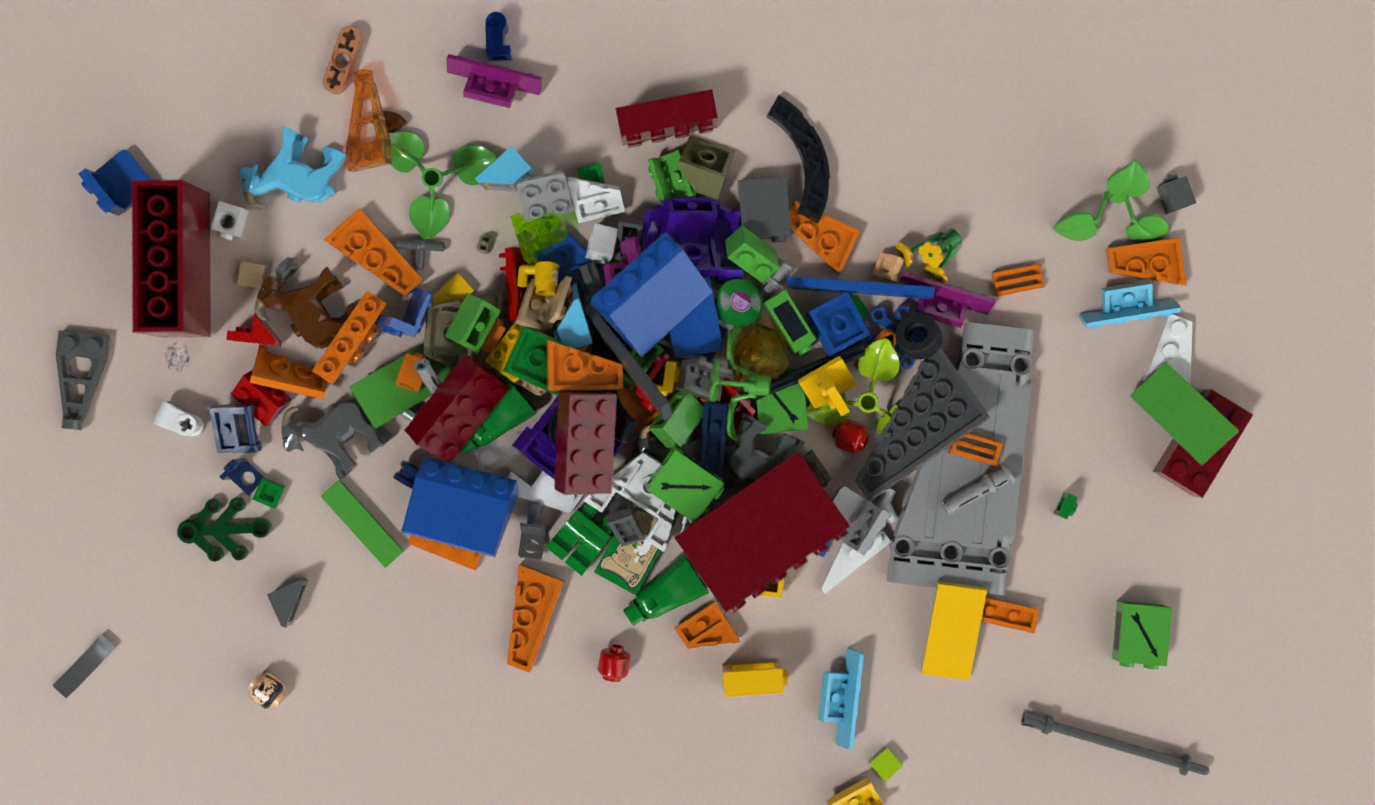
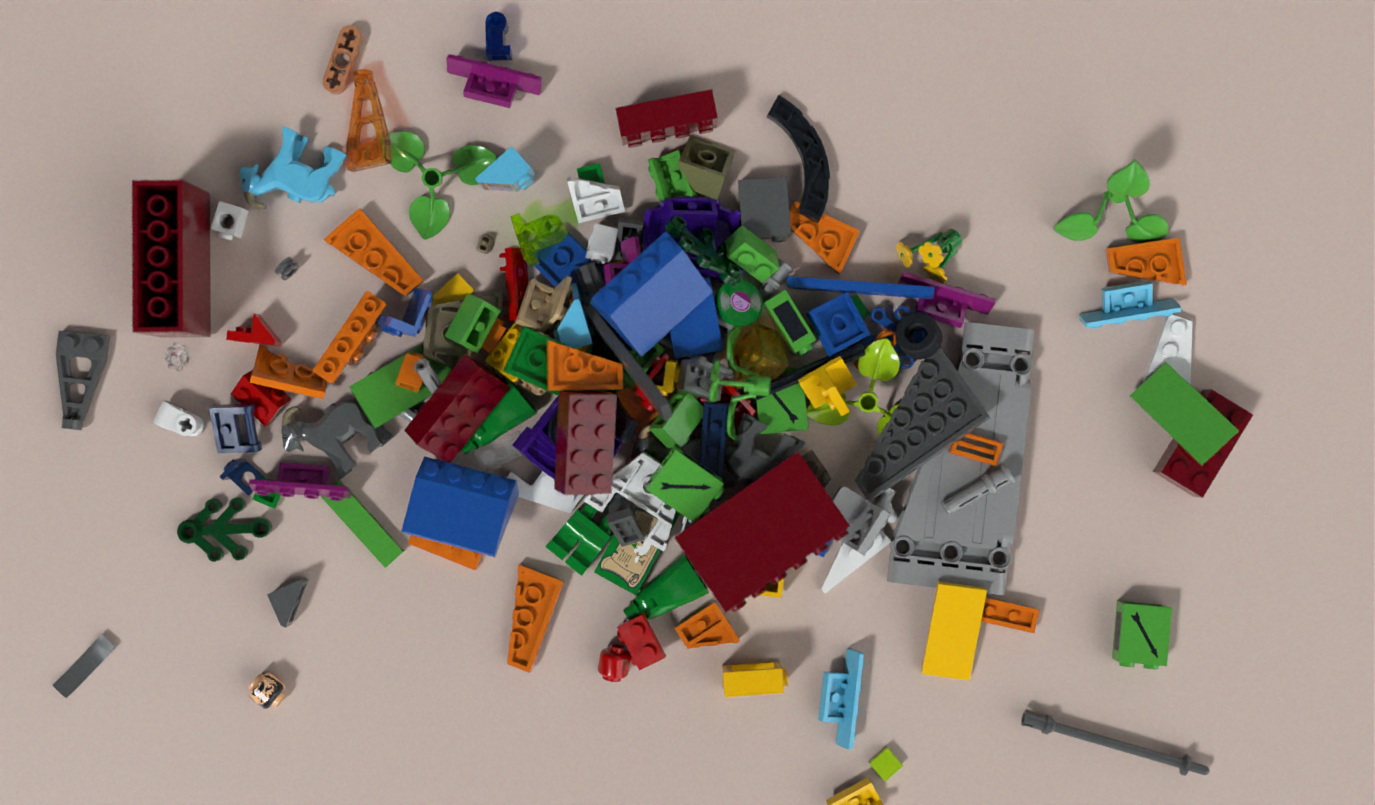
blue bracket [78,150,151,216] -> none
tan tile [237,261,267,289] -> none
reddish brown animal [254,266,355,349] -> none
reddish brown tile [374,111,408,133] -> none
dark blue wheel [393,460,419,489] -> none
dark grey piece [396,239,445,270] -> none
light grey bracket [516,171,574,222] -> none
yellow piece [517,261,559,296] -> none
flat silver bracket [518,503,546,560] -> none
red head [832,419,870,454] -> none
light nougat plate [872,252,904,282] -> none
orange tile [991,264,1045,297] -> none
green plate [1053,492,1078,519] -> none
dark grey brick [1157,174,1196,214] -> none
none -> magenta bracket [249,463,351,501]
none -> red bracket [617,613,666,671]
none -> dark green plant [664,216,743,286]

